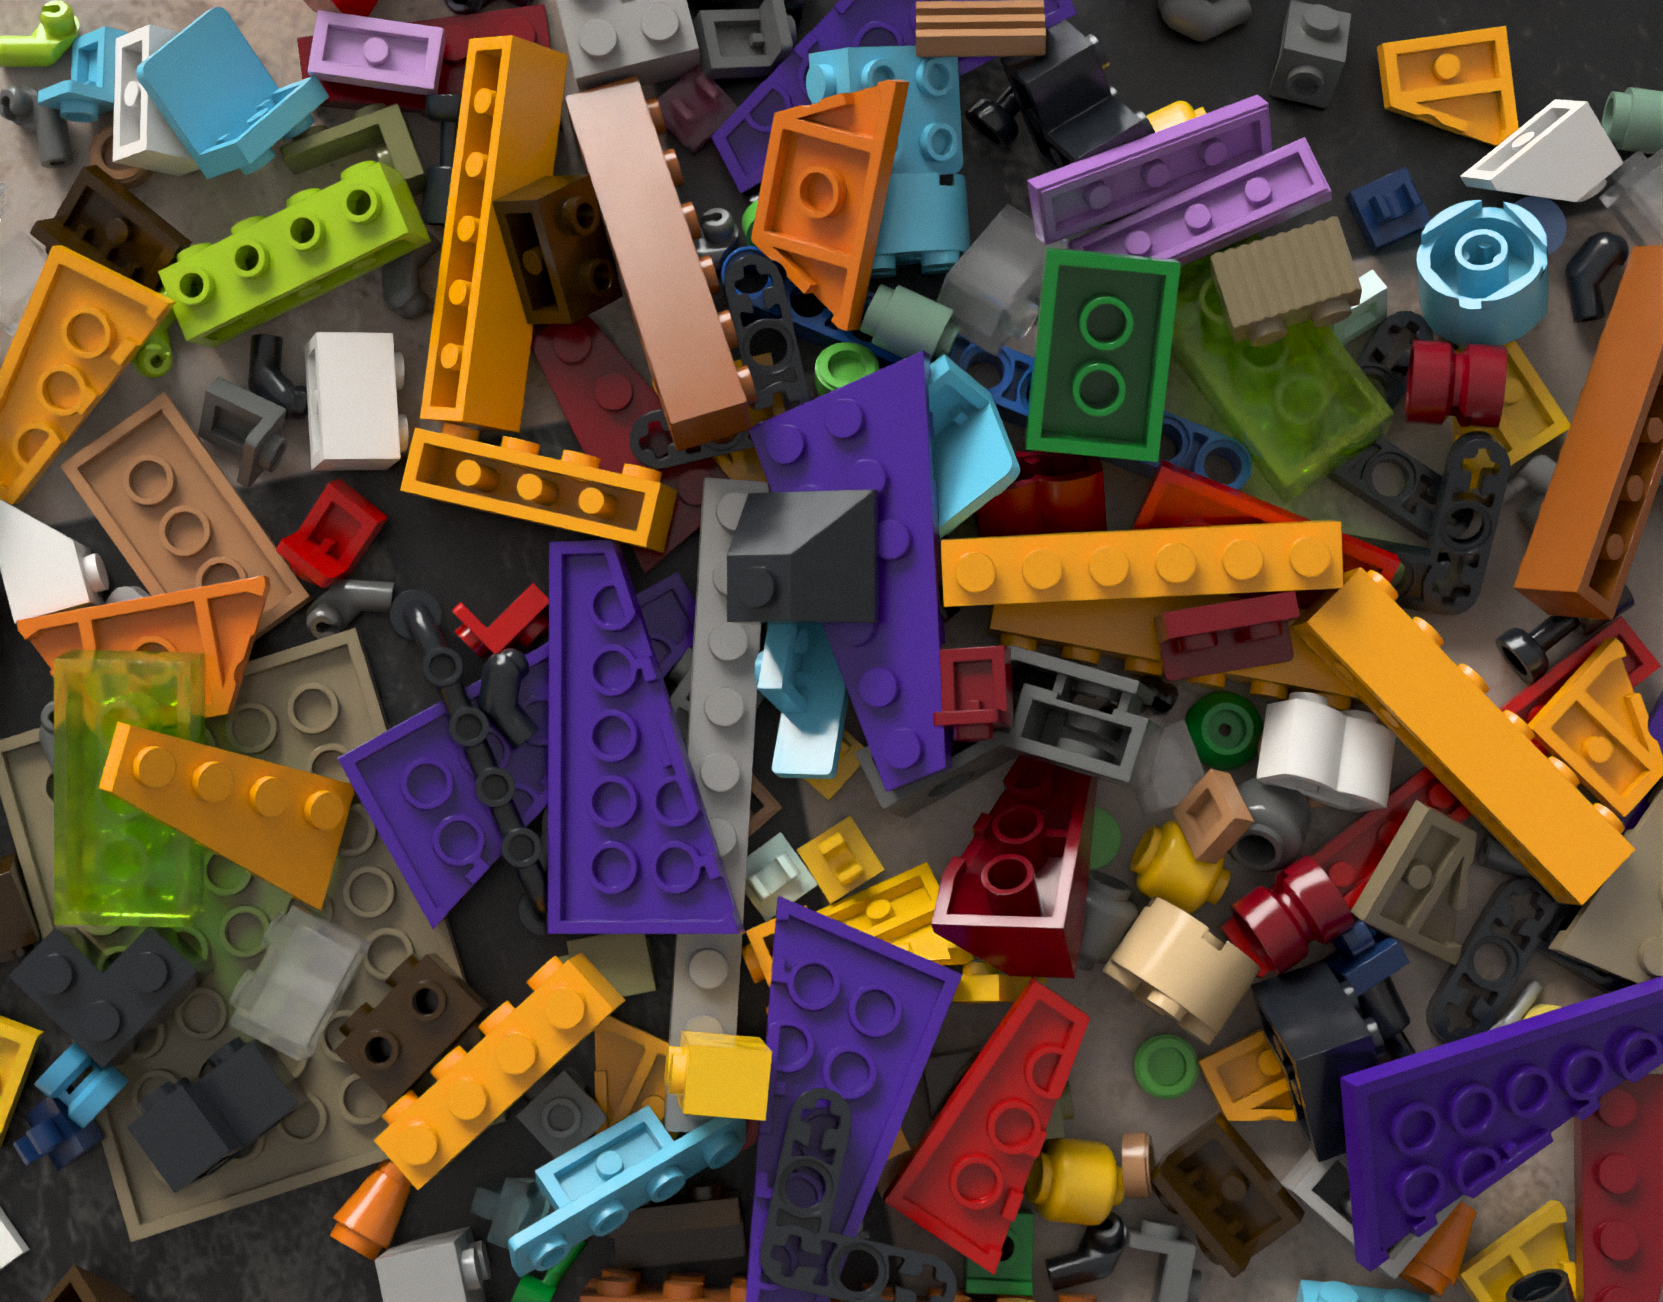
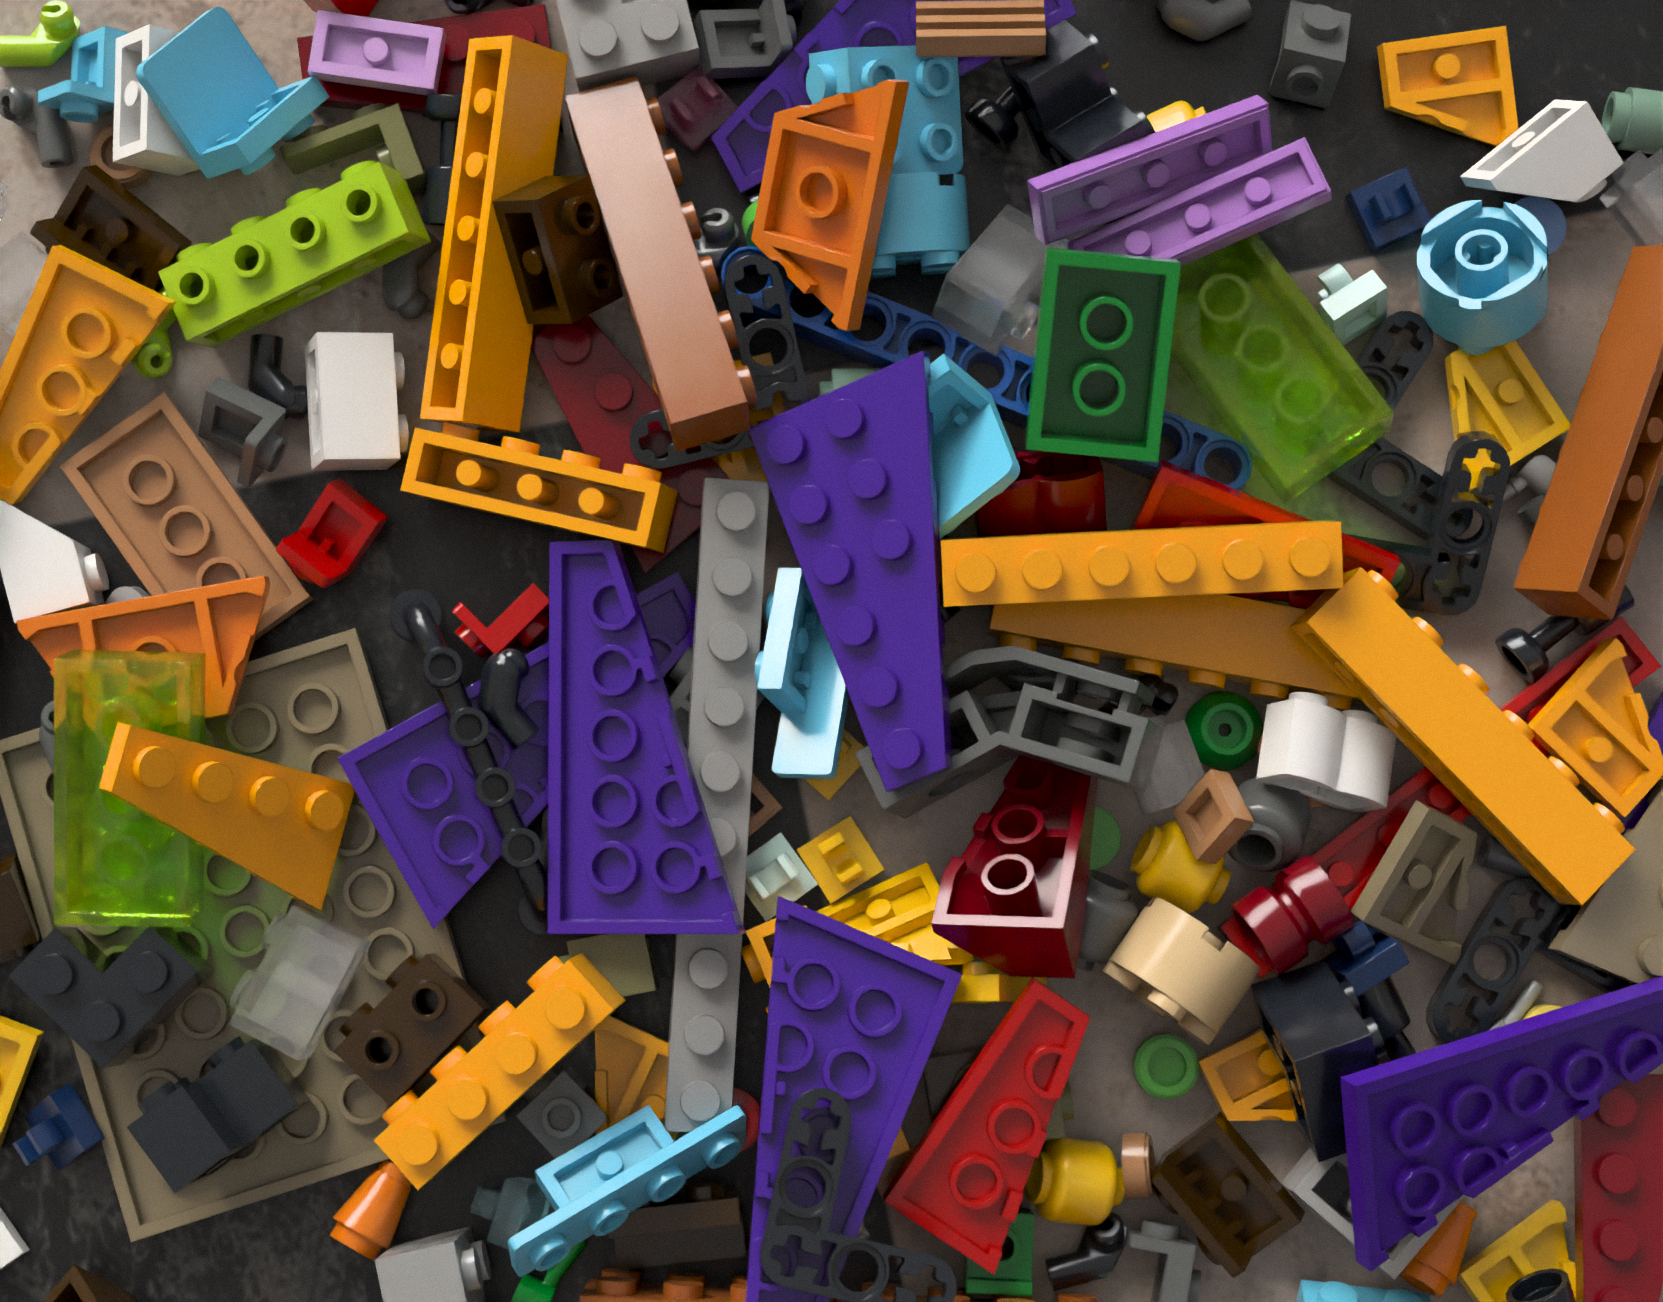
dark azure wheel [34,1042,130,1130] -> none
dark grey arm [306,578,397,639] -> none
yellow brick [665,1030,772,1121] -> none
black slope [727,489,879,625] -> none
bright green tile [815,342,879,396] -> none
sand green brick [860,284,961,364] -> none
dark red bracket [933,645,1014,742] -> none
dark red bracket [1154,591,1300,681] -> none
dark tan brick [1210,216,1362,347] -> none
dark red wheel [1405,340,1507,430] -> none
black arm [1565,231,1629,323] -> none

